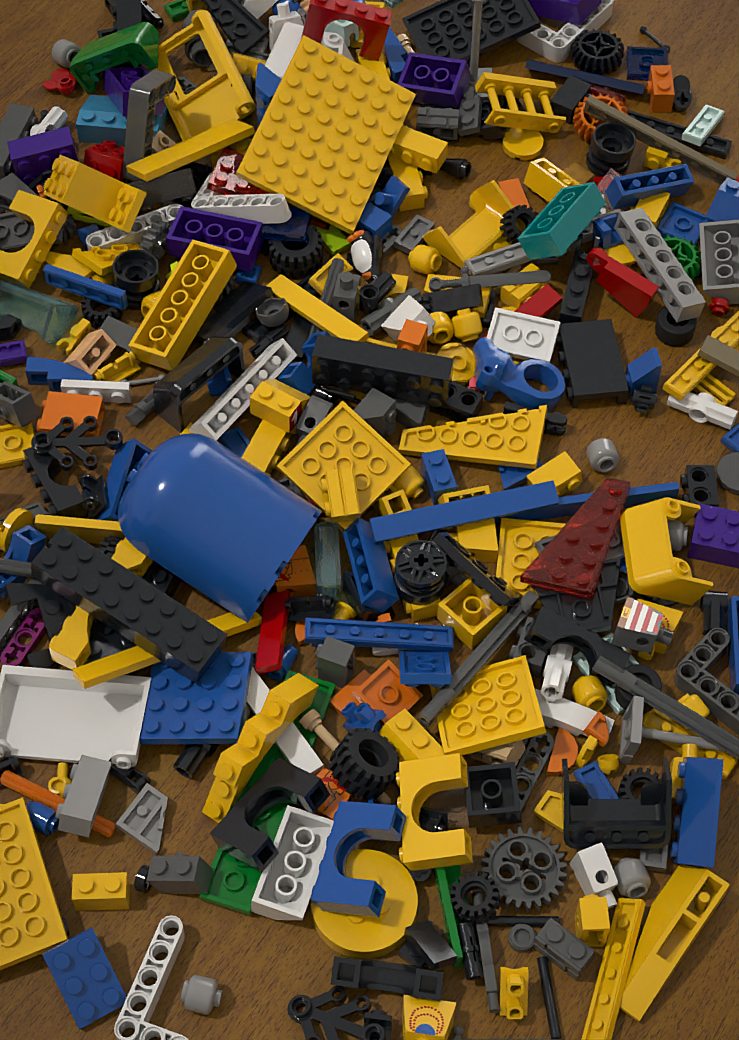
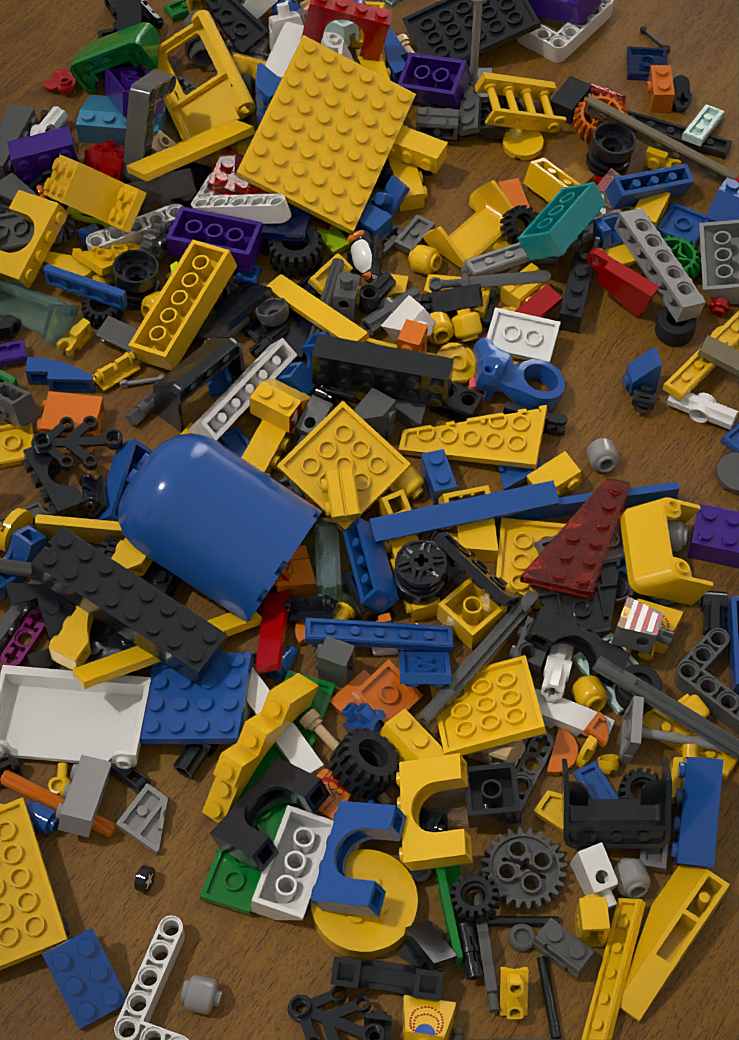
light grey head [51,39,81,68] -> none
white plate [61,379,132,403] -> none
light nougat brick [63,329,116,376] -> none
yellow brick [72,872,130,911] -> none
dark grey brick [146,853,213,894] -> none
black cone [440,158,472,179] -> none
dark blue tile [525,59,646,94] -> none
black panel [555,319,629,408] -> none
black gear [570,28,624,75] -> none
black brick [680,465,719,517] -> none
yellow tile [693,374,736,406] -> none

